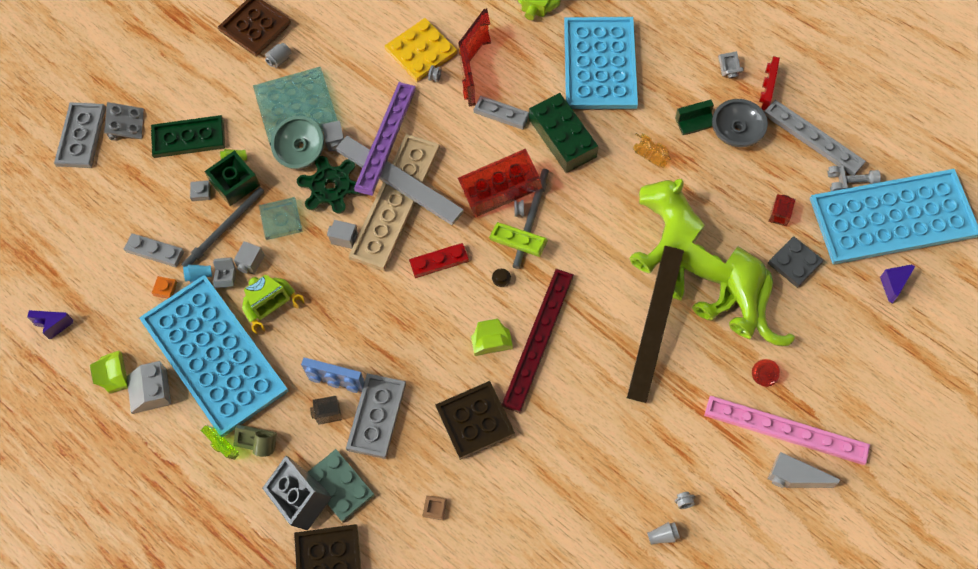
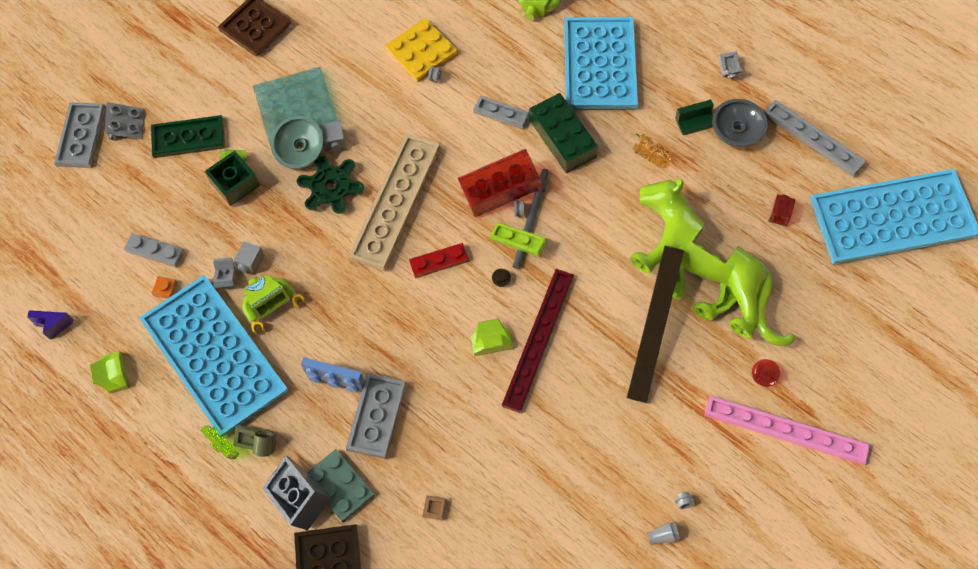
light grey slope [127,361,171,414] -> none
dark grey bar [181,187,264,267] -> none
medium azure cone [183,264,212,283] -> none
light grey plate [190,180,211,201] -> none
clear light blue tile [259,197,303,240] -> none
light grey brick [265,43,291,68] -> none
clear smoke brick [310,396,342,425] -> none
light grey brick [327,220,358,249] -> none
light grey tile [336,136,464,226] -> none
medium lavender tile [354,82,416,196] -> none
dark brown plate [435,381,515,460] -> none
clear red windscreen [458,8,491,107] -> none
red plate [759,56,780,111] -> none
dark grey plate [768,236,823,288] -> none
light grey slope [768,452,840,488] -> none
light grey bar [827,165,881,191] -> none
dark purple slope [880,264,915,303] -> none

